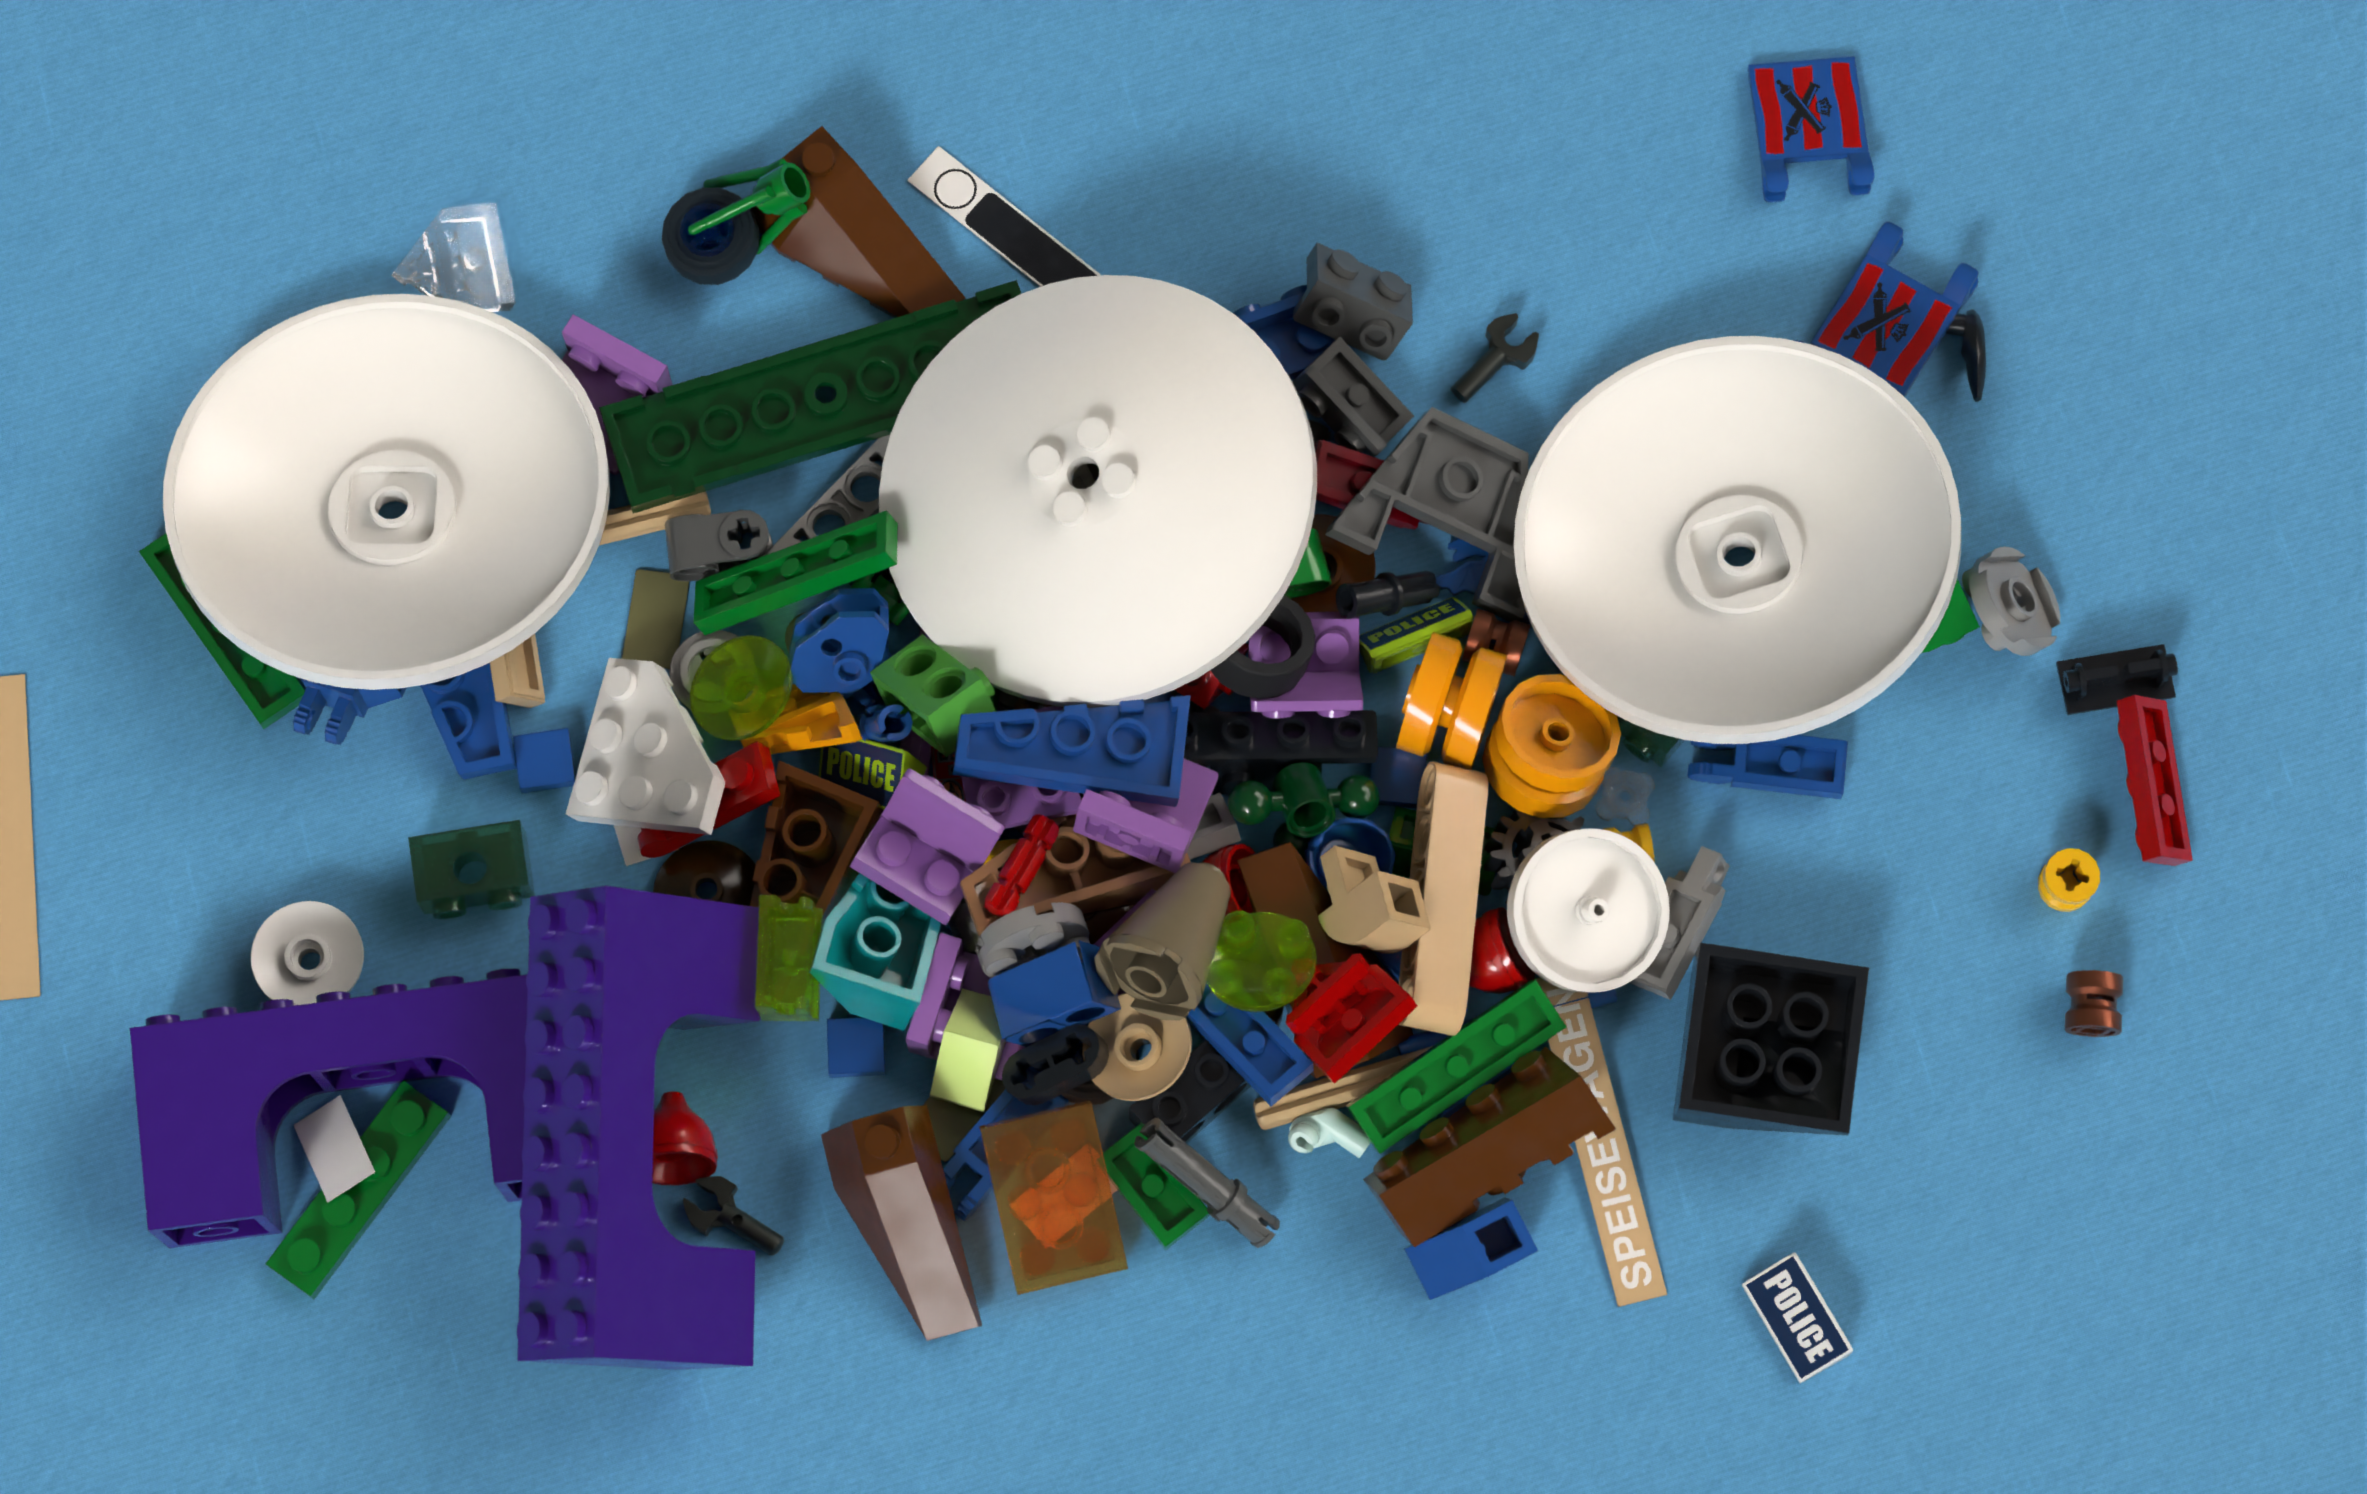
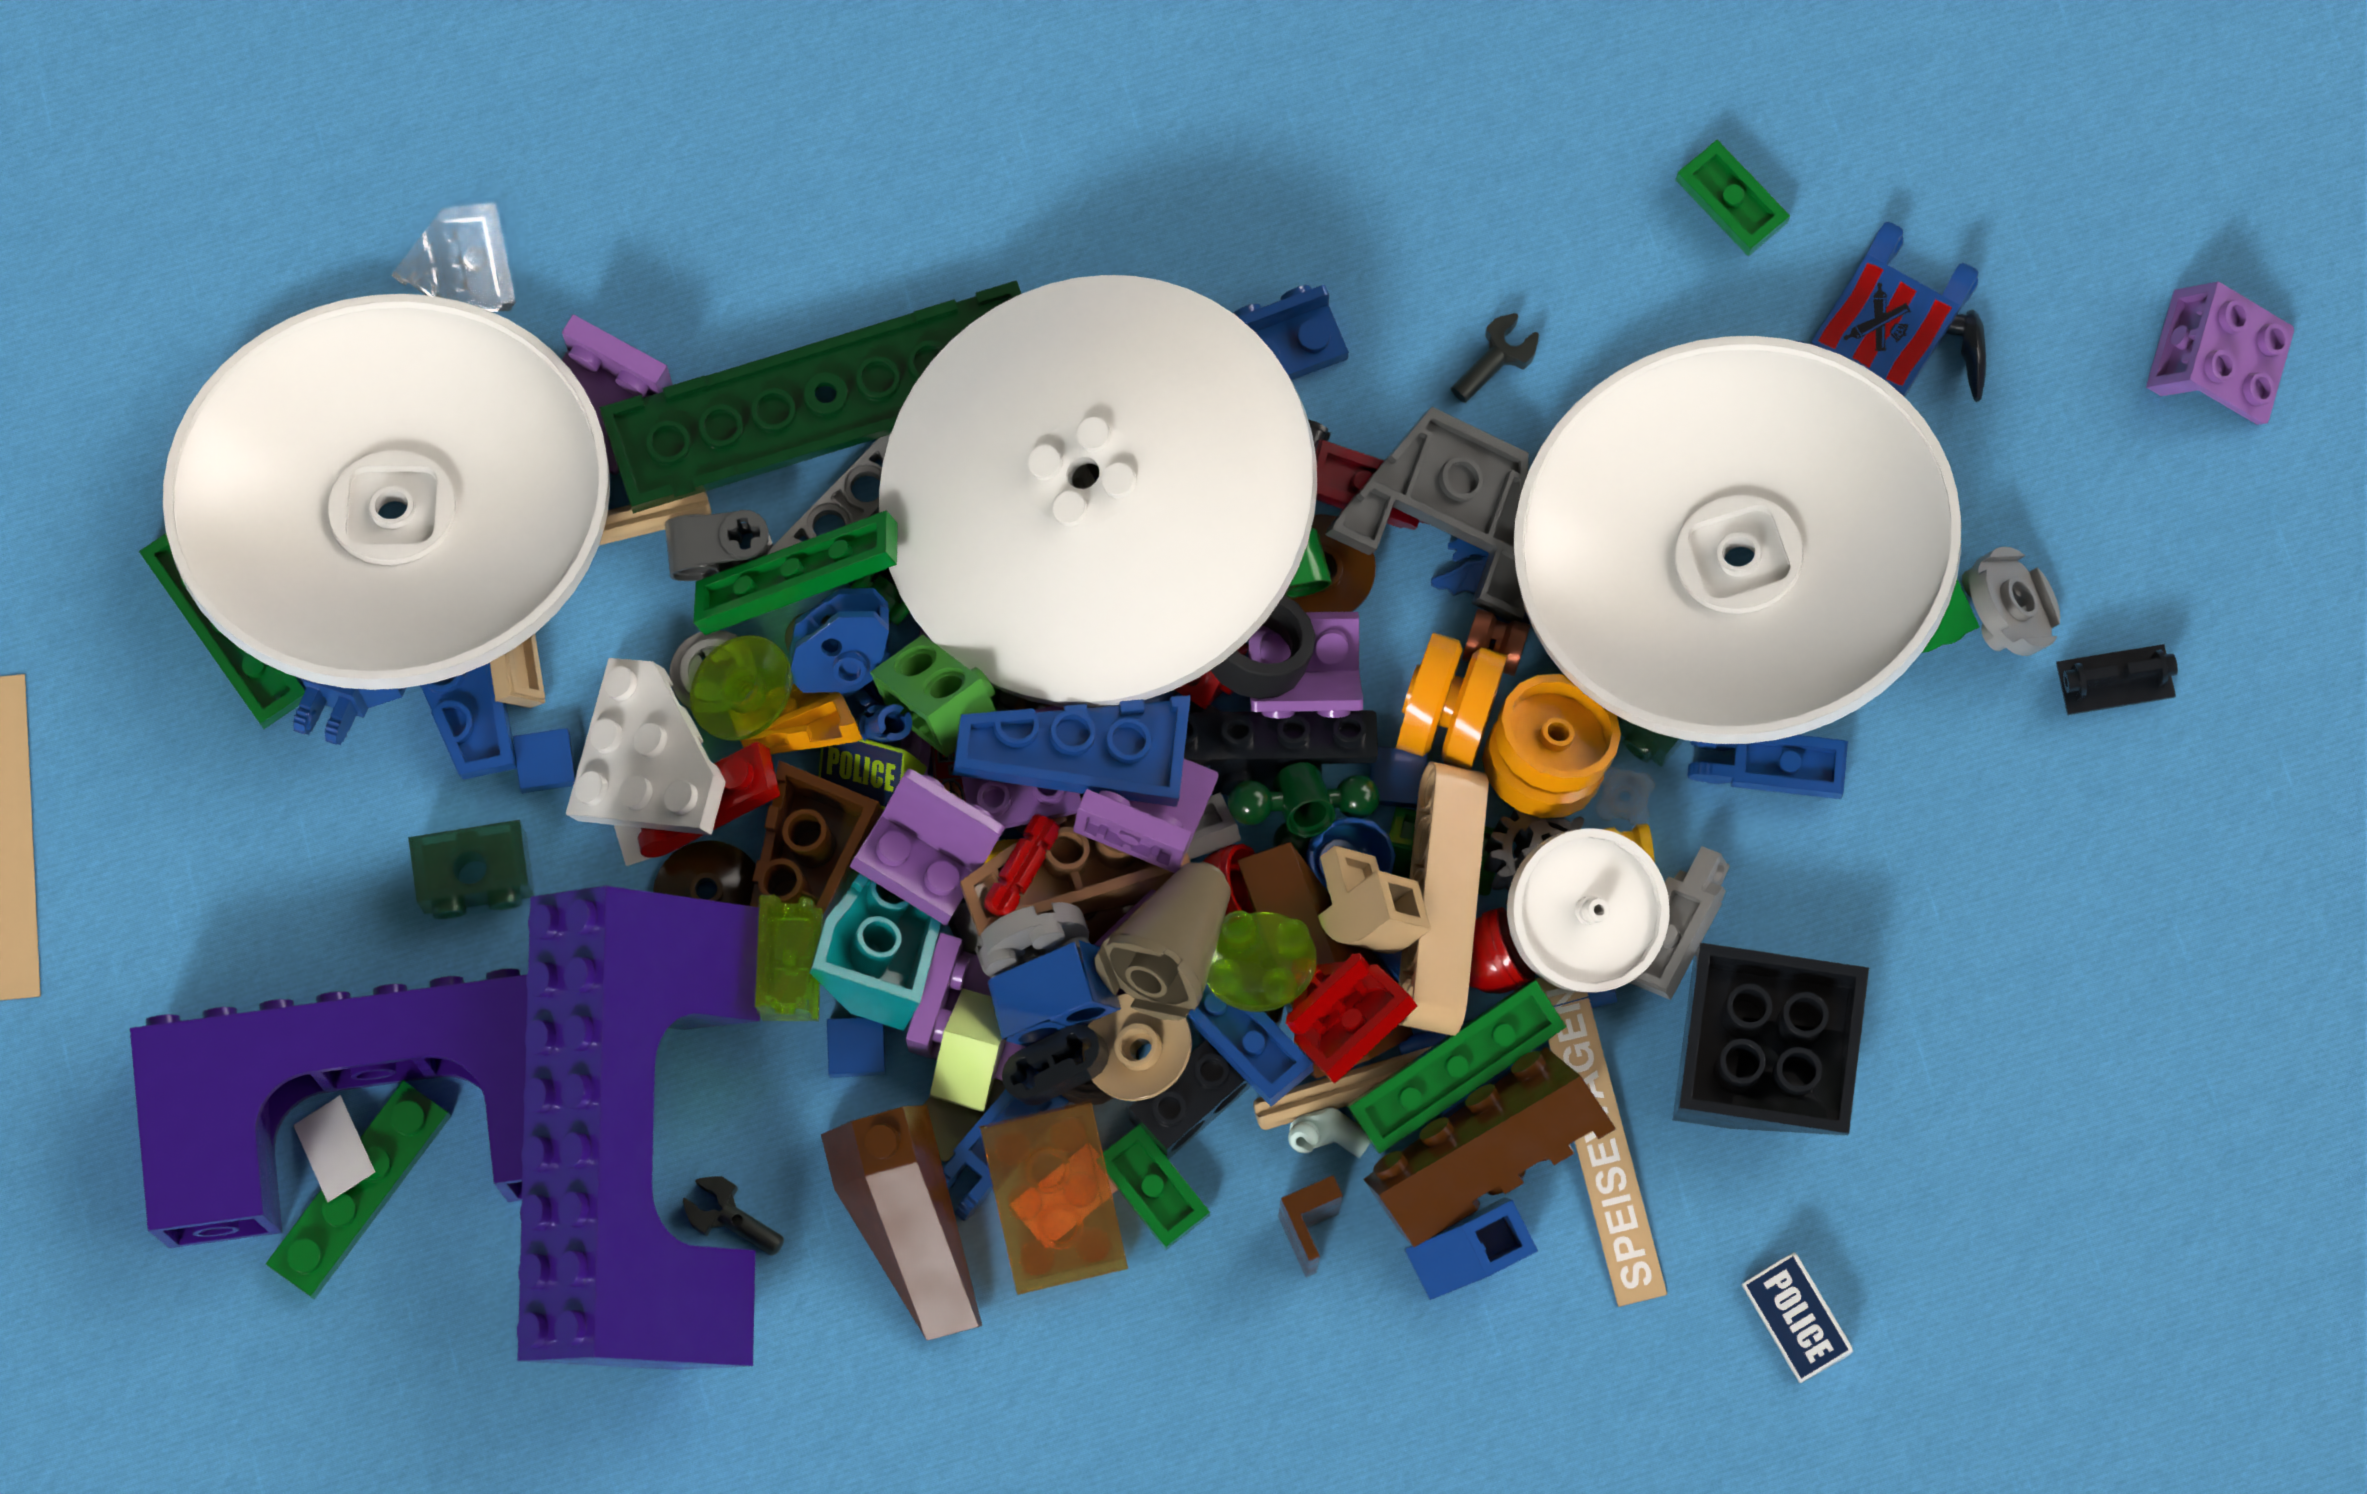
white dish [251,901,364,1006] -> none
olive sticker [622,569,689,669] -> none
red helmet [652,1091,718,1185] -> none
black wheel [662,188,760,285] -> none
green plant [688,158,811,254] -> none
reddish brown wedge [751,126,966,318] -> none
sticker [907,146,1101,287] -> none
dark grey pin [1134,1118,1280,1248] -> none
dark grey bracket [1292,337,1414,457] -> none
dark grey bracket [1293,243,1413,360] -> none
black axle [1336,570,1440,619] -> none
lime slope [1359,597,1473,674] -> none
flag [1748,56,1875,202] -> none
yellow wheel [2038,848,2100,912] -> none
copper wheel [2065,970,2123,1037] -> none
red plate [2117,695,2193,866] -> none
none -> reddish brown panel [1278,1175,1343,1277]
none -> green plate [1676,140,1790,256]
none -> medium lavender bracket [2146,281,2294,425]

